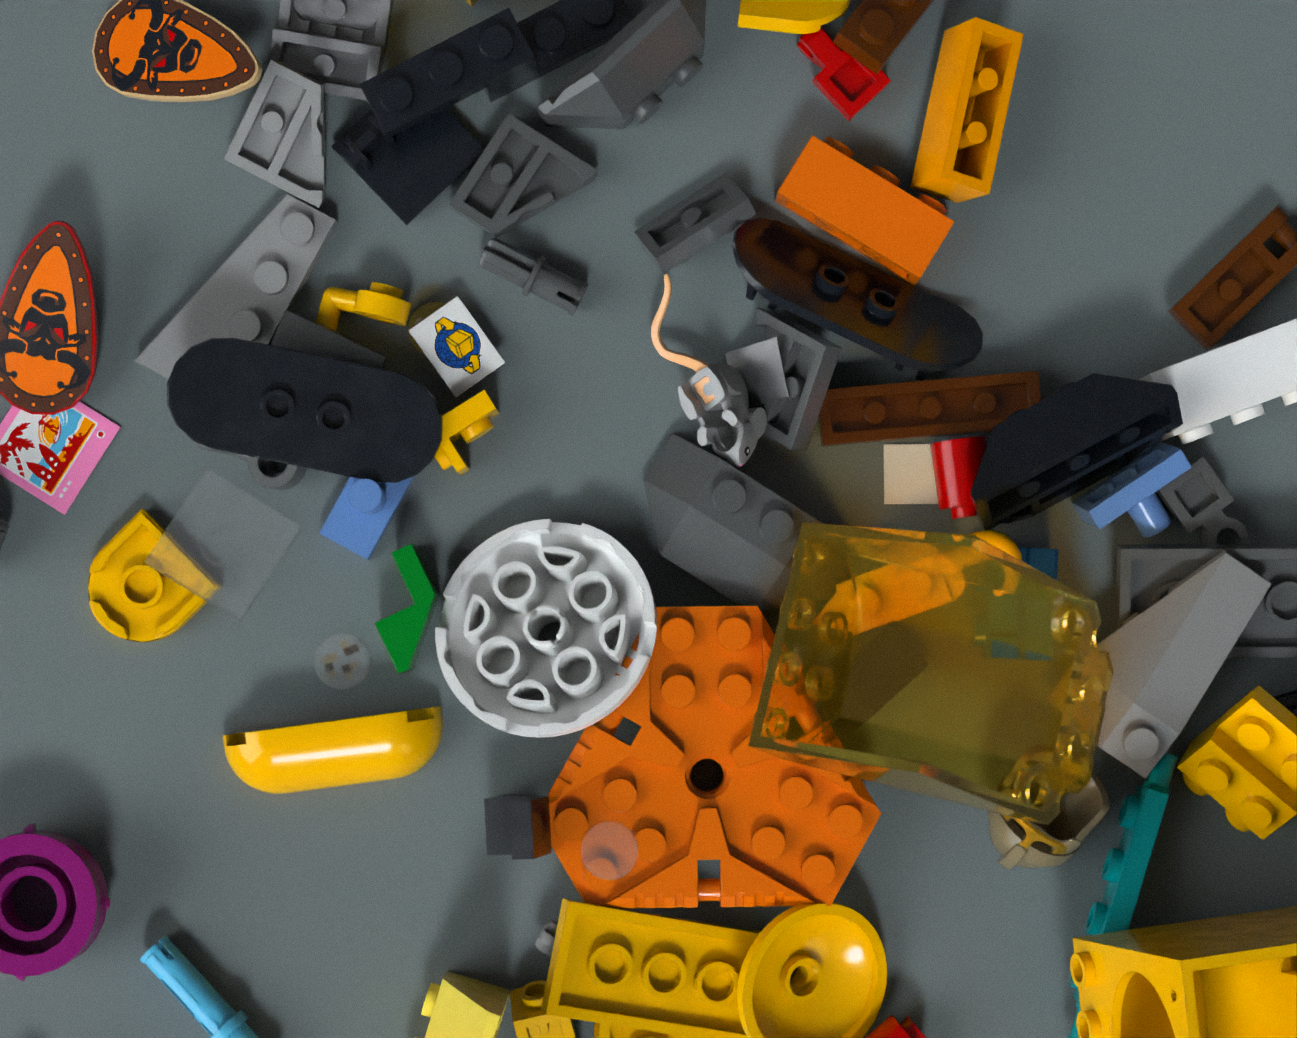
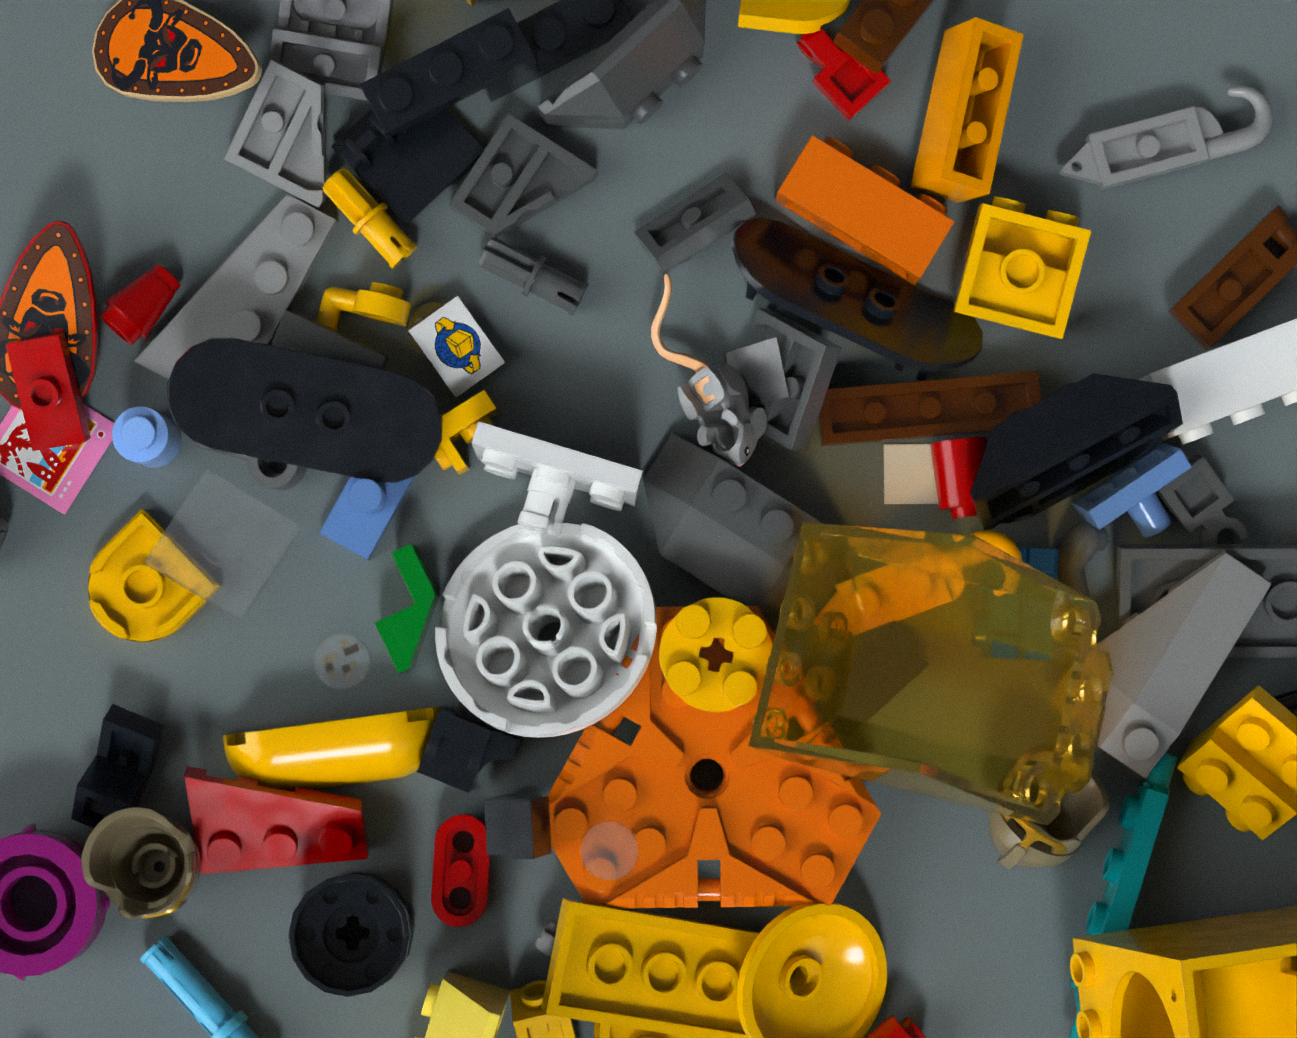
none -> red plate [5,331,91,451]
none -> black slope [71,704,164,828]
none -> dark tan helmet [81,807,201,919]
none -> red cone [99,264,181,346]
none -> light blue brick [112,406,181,467]
none -> red wing [184,766,369,874]
none -> black wheel [288,872,414,997]
none -> yellow axle [322,168,418,270]
none -> black brick [417,702,523,793]
none -> red plate [431,813,491,927]
none -> white plate [472,421,643,536]
none -> yellow plate [659,597,774,712]
none -> yellow plate [953,196,1091,339]
none -> dark grey arm [1056,522,1108,602]
none -> light grey plate [1059,85,1273,191]

